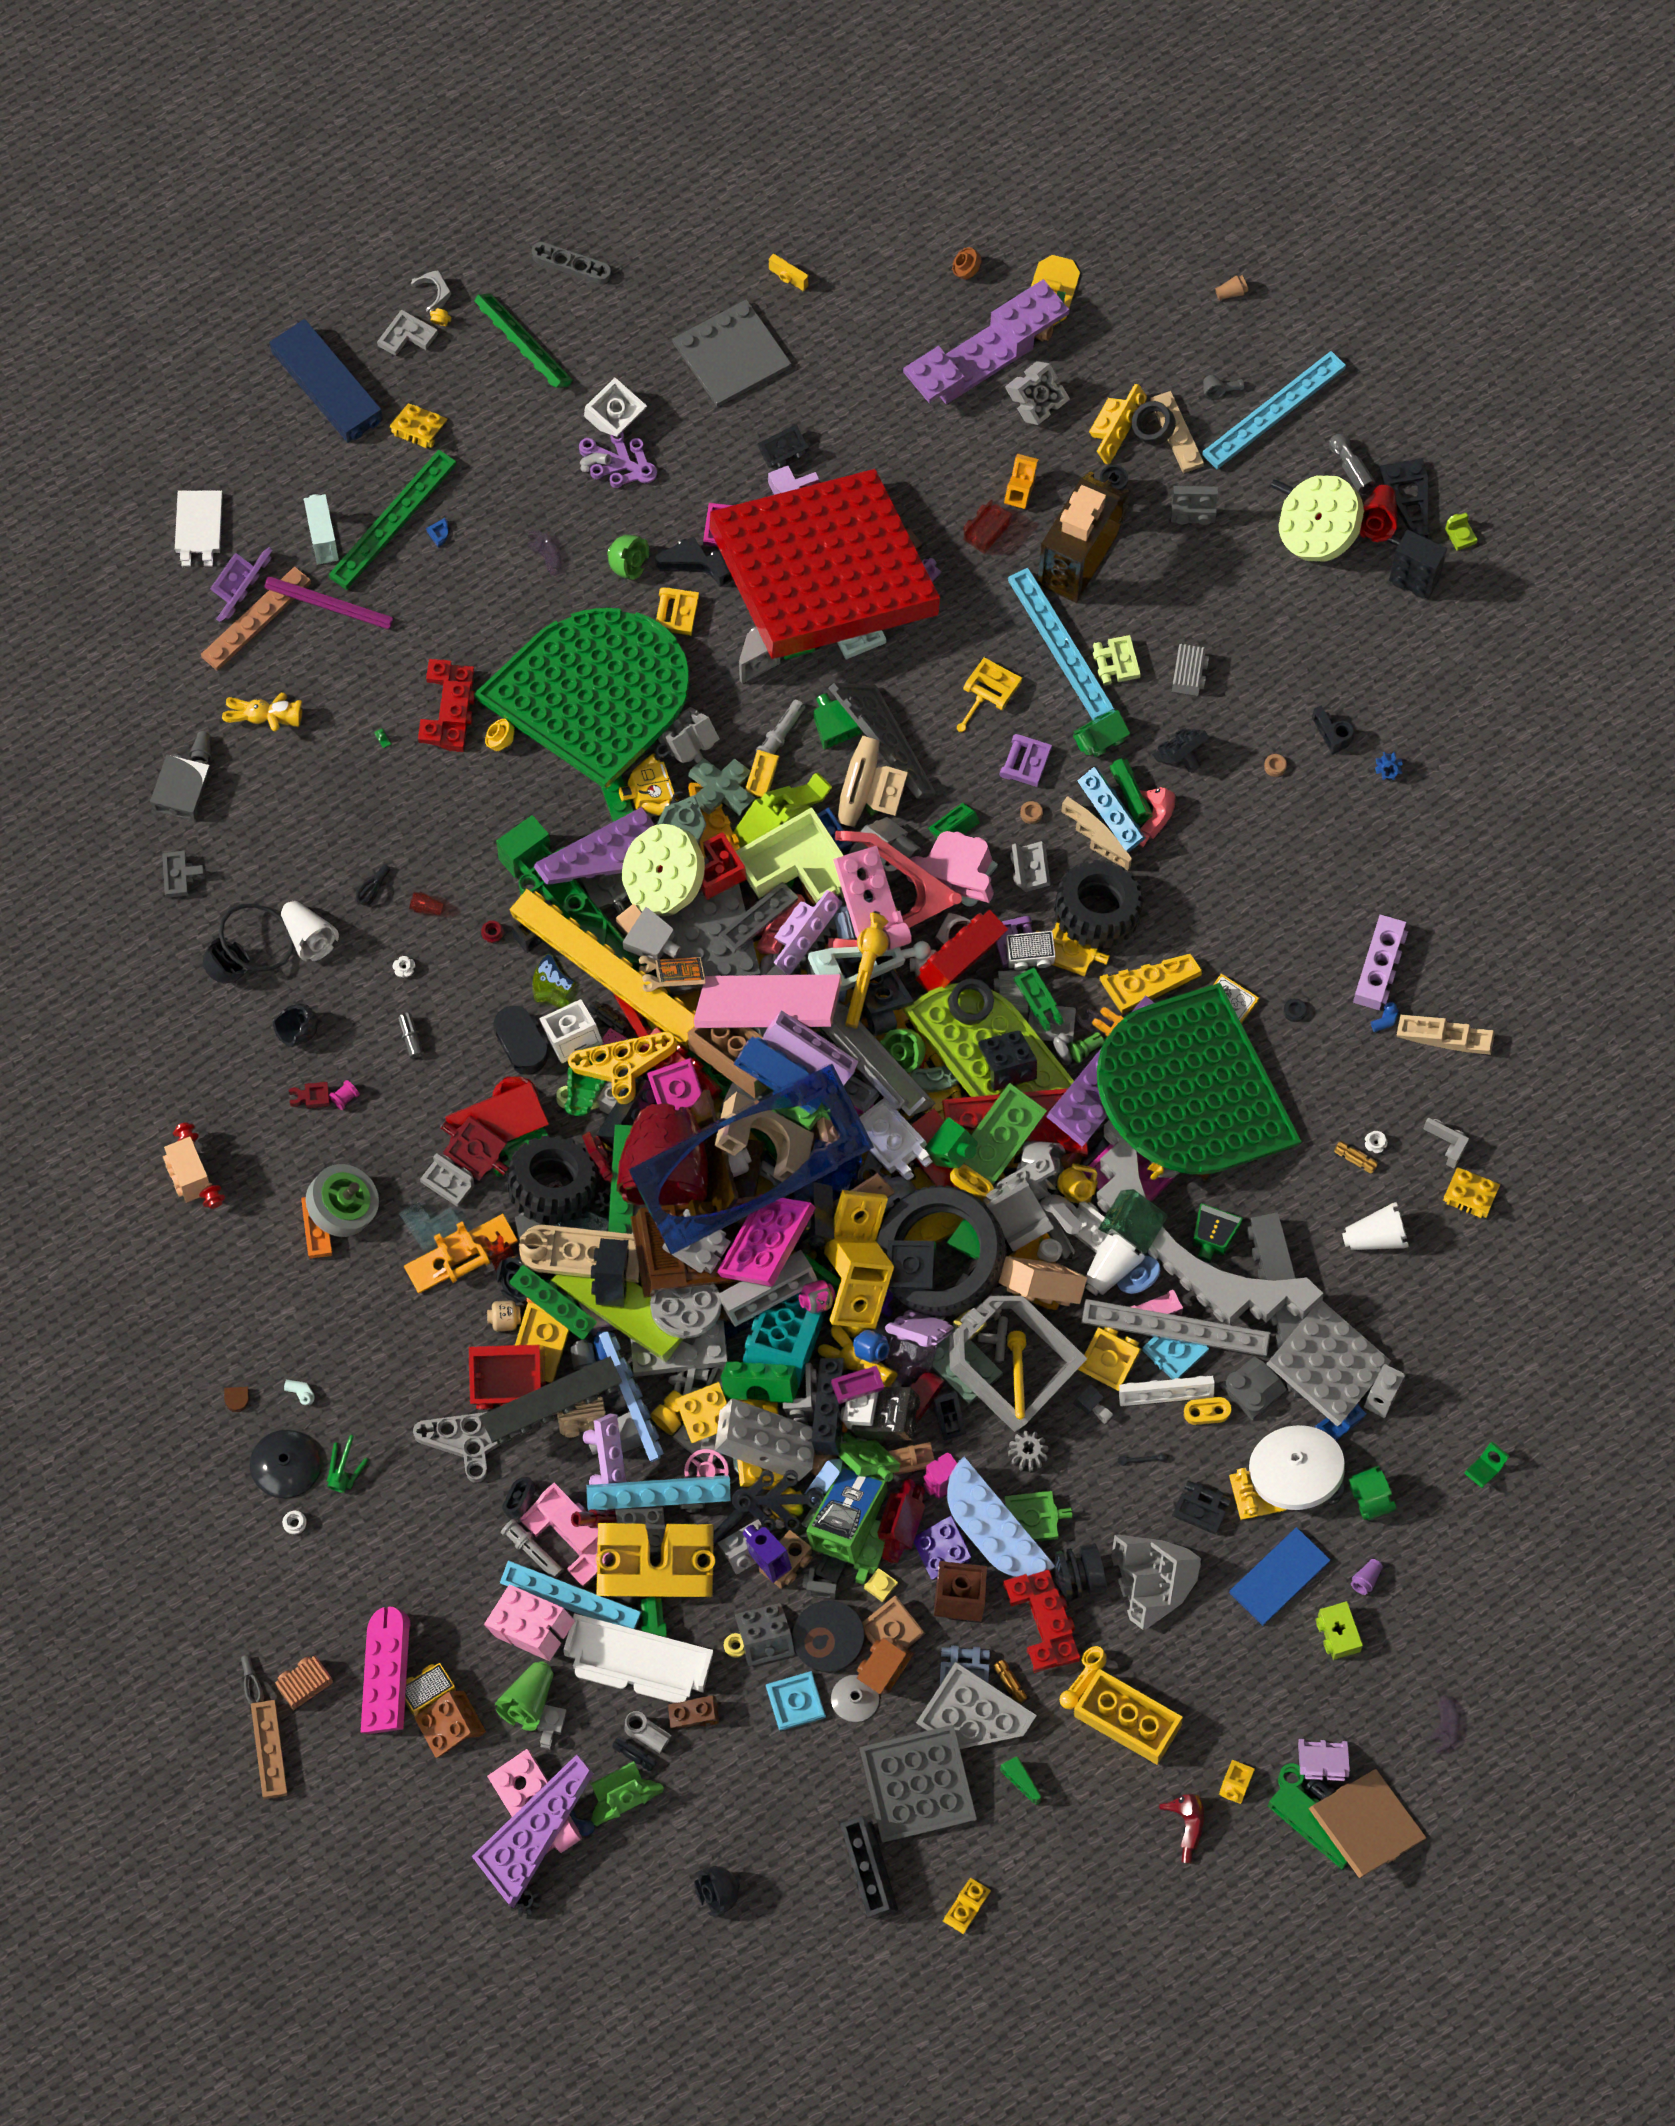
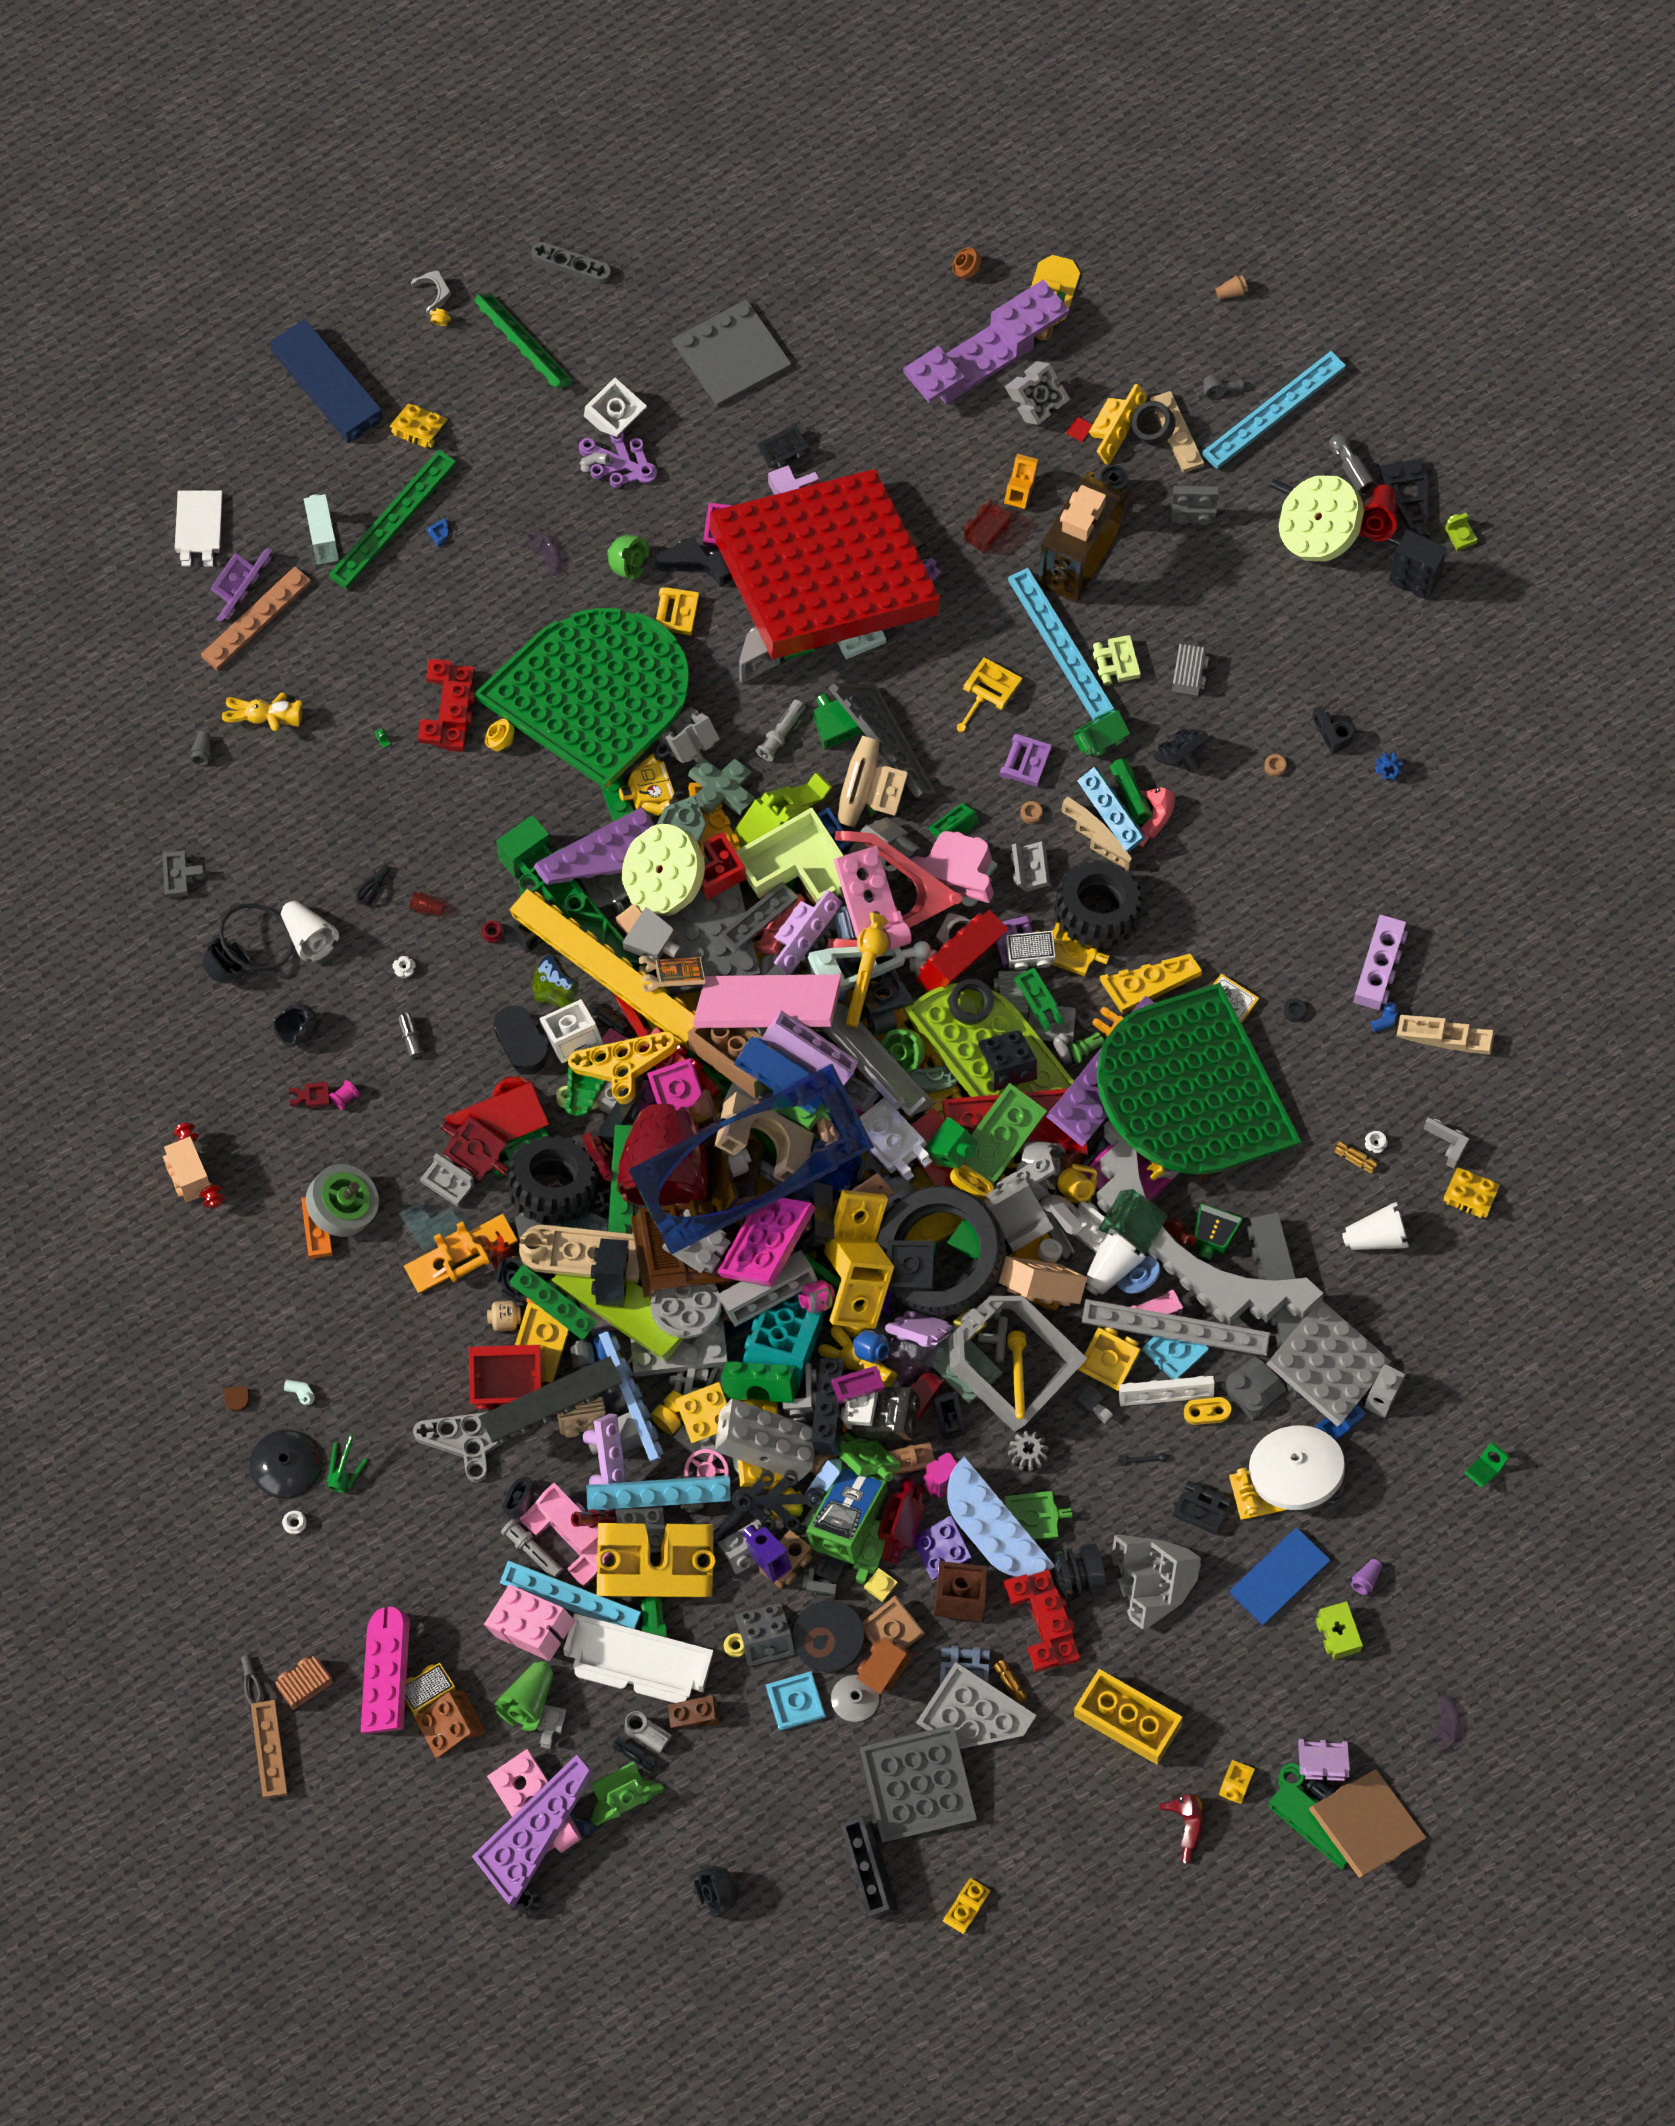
dark grey panel [150,755,212,821] -> none
magenta axle [265,577,393,629] -> none
light grey plate [377,310,438,356] -> none
yellow plate [745,750,780,798] -> none
yellow plate [769,254,808,291] -> none
green slope [1000,1756,1041,1805] -> none
yellow piece [1059,1646,1107,1709] -> none
green brick [1349,1466,1396,1520] -> none
none -> red piece [1066,417,1093,442]
none -> clear red plate [1160,1218,1197,1247]

